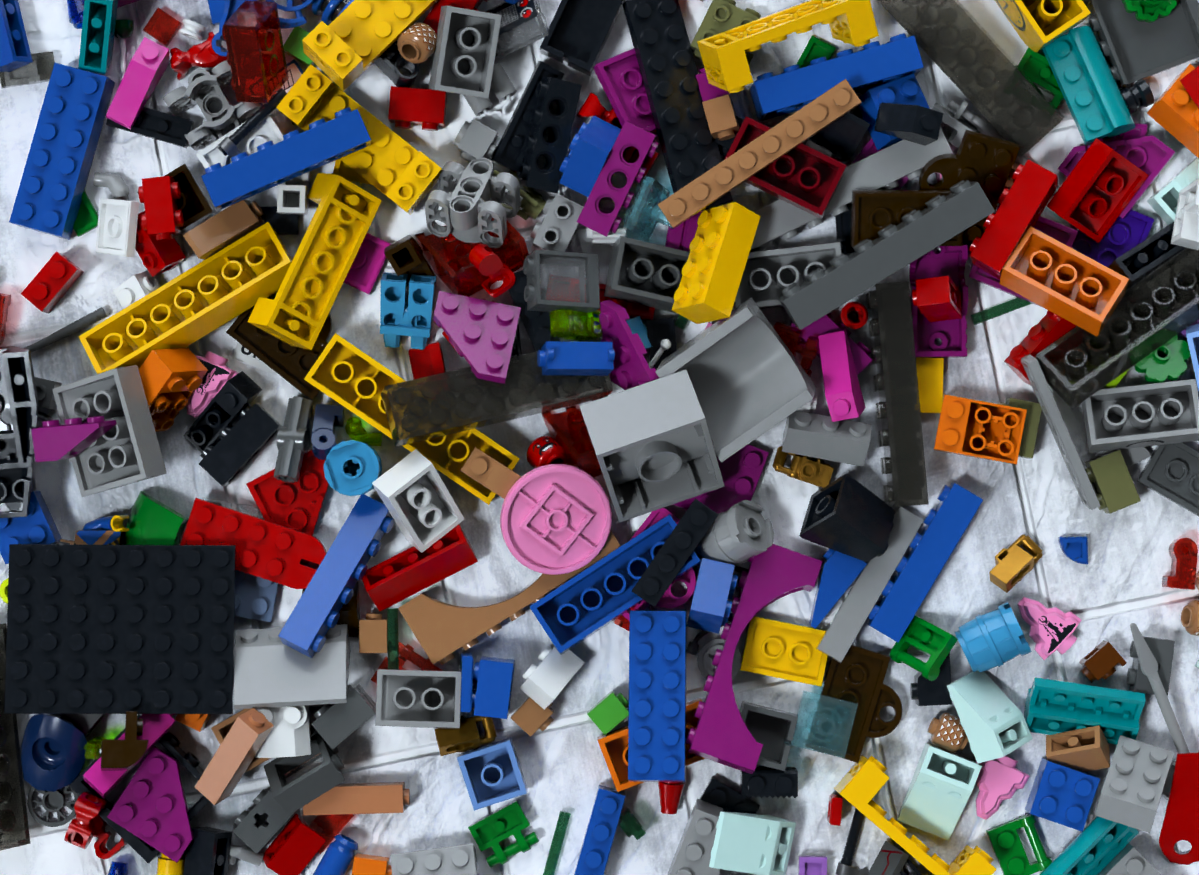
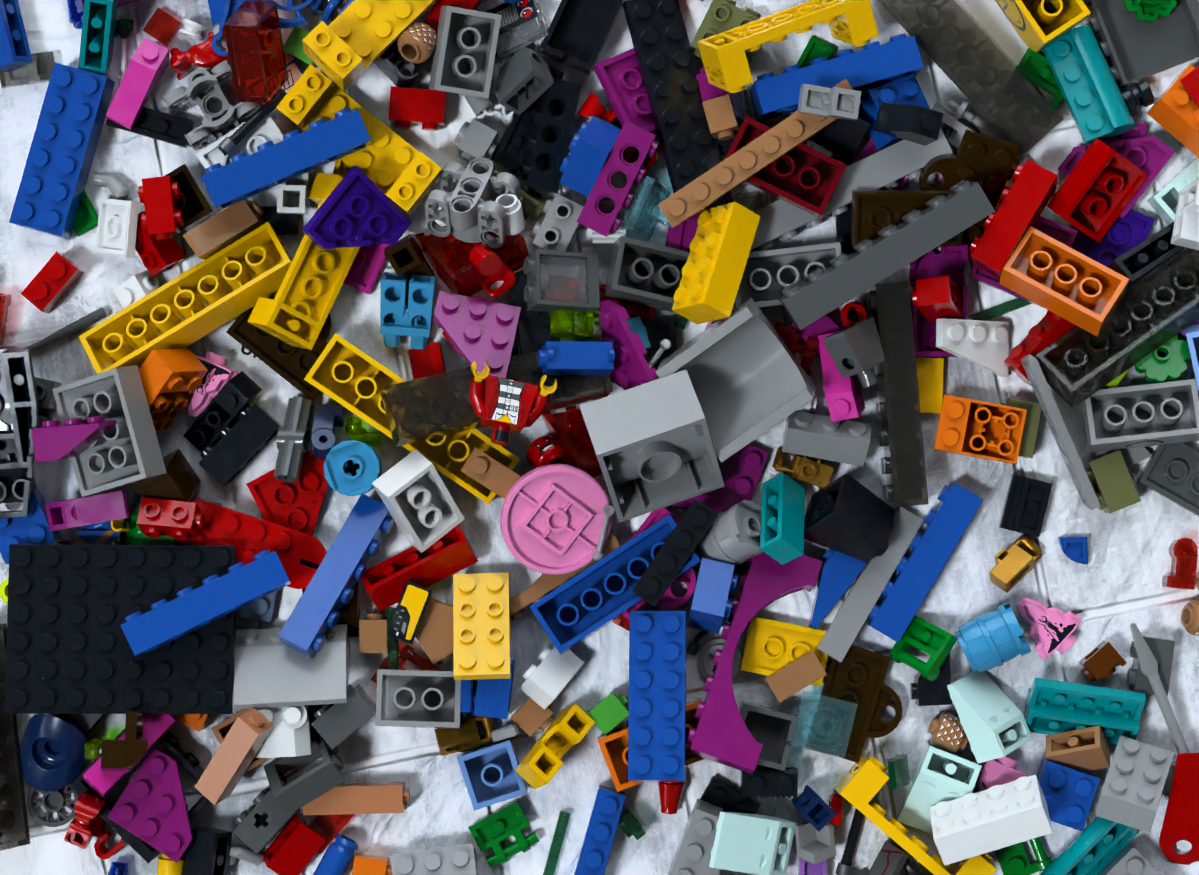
none -> magenta slope [45,490,130,531]
none -> blue brick [120,549,291,657]
none -> dark brown slope [132,449,201,502]
none -> red brick [136,497,205,541]
none -> dark purple plate [302,166,412,249]
none -> slope [386,581,433,644]
none -> yellow plate [453,572,511,680]
none -> torso [469,361,557,445]
none -> light grey tile [491,723,520,742]
none -> white brick [495,193,525,236]
none -> dark grey torso [498,46,554,115]
none -> yellow arch [515,704,595,789]
none -> light grey hinge [593,504,614,561]
none -> teal brick [760,473,805,565]
none -> medium nougat tile [765,650,827,703]
none -> dark blue leg [791,785,837,832]
none -> light grey panel [794,821,836,864]
none -> light grey slope [797,84,861,120]
none -> dark grey torso [823,317,885,388]
none -> dark green slope [887,754,910,790]
none -> white brick [929,774,1053,866]
none -> white wing [936,318,1009,377]
none -> black plate [999,474,1052,537]

